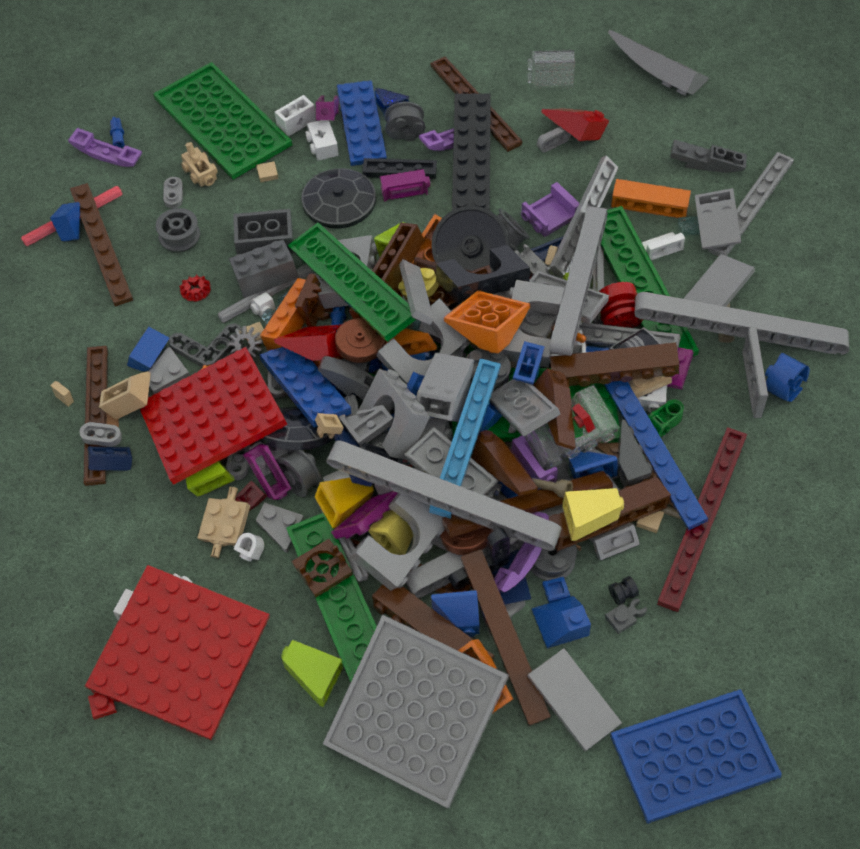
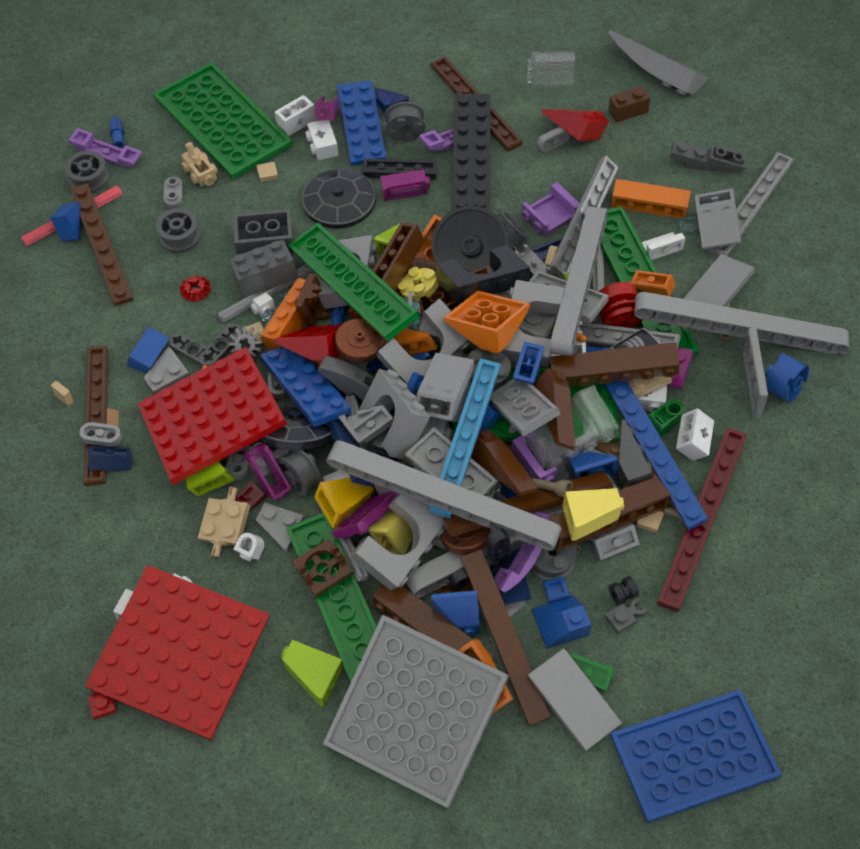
tan slope [99,371,151,420] -> none
tan tile [315,413,344,439] -> none
light grey tile [400,260,434,325] -> none
red plate [572,403,596,433] -> none
none -> dark grey wheel [65,151,109,192]
none -> green plate [570,652,615,691]
none -> reddish brown brick [608,86,650,123]
none -> orange slope [630,270,675,296]
none -> white brick [676,408,714,461]

